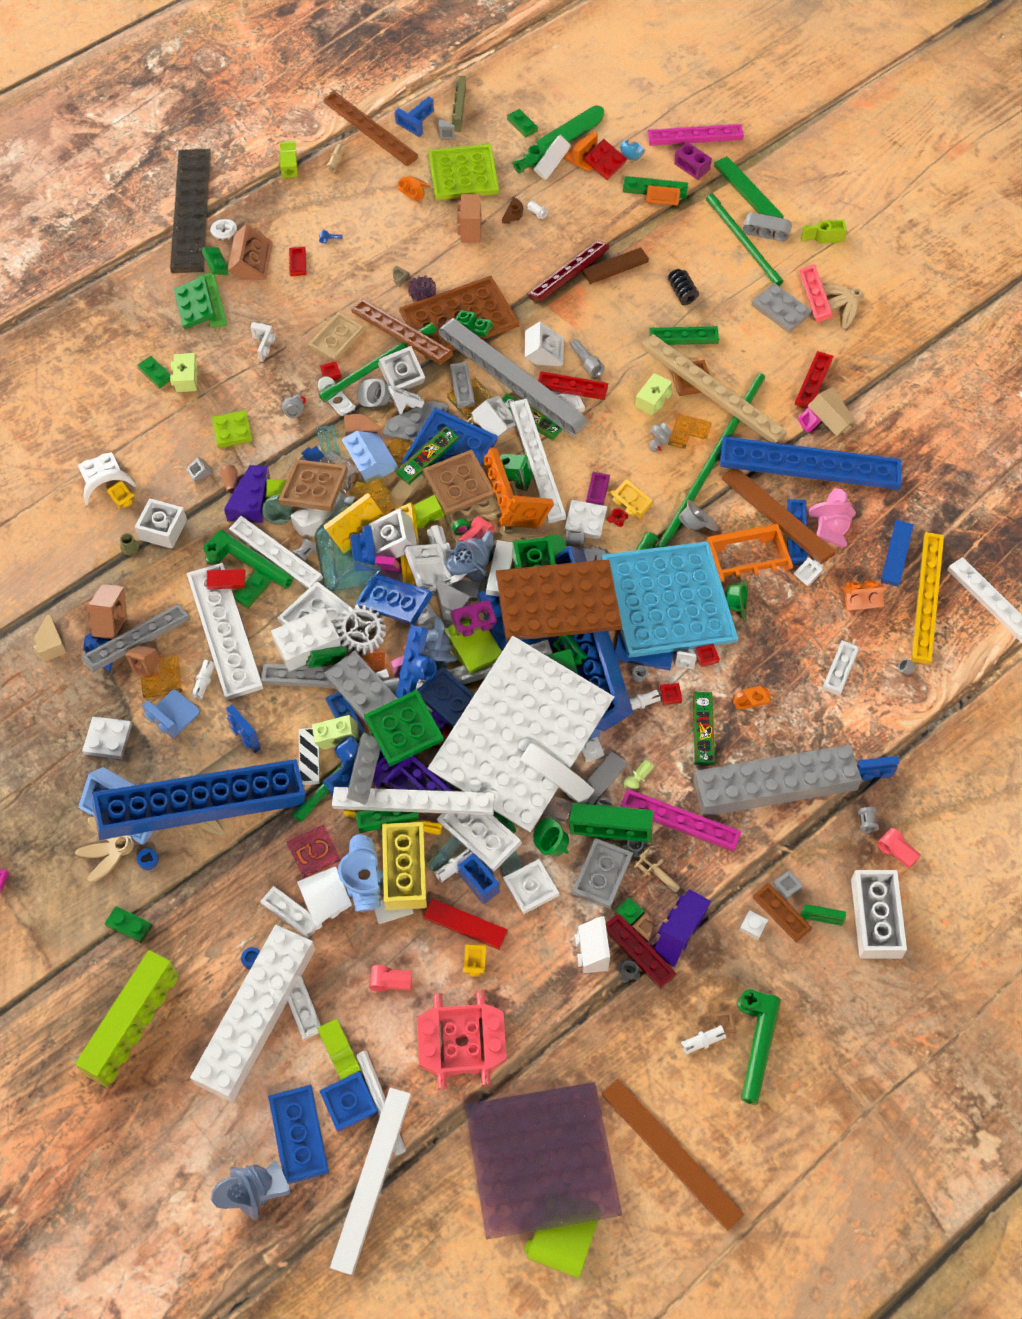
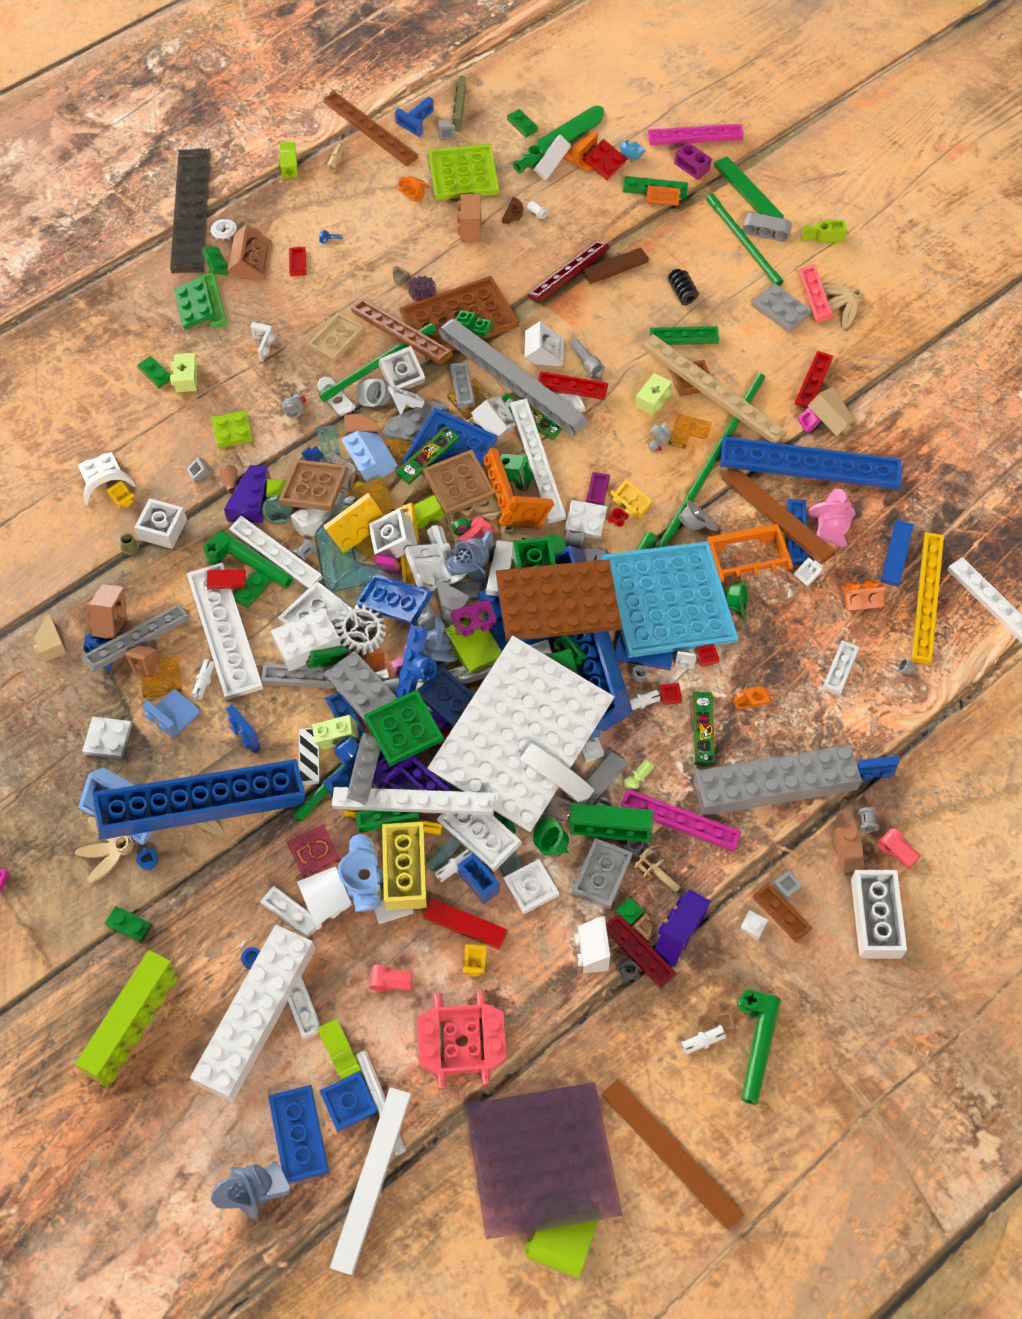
red plate [320,361,341,380] -> none
blue bracket [350,525,376,570] -> none
green tile [801,904,846,926] -> none
none -> nougat slope [832,824,864,875]

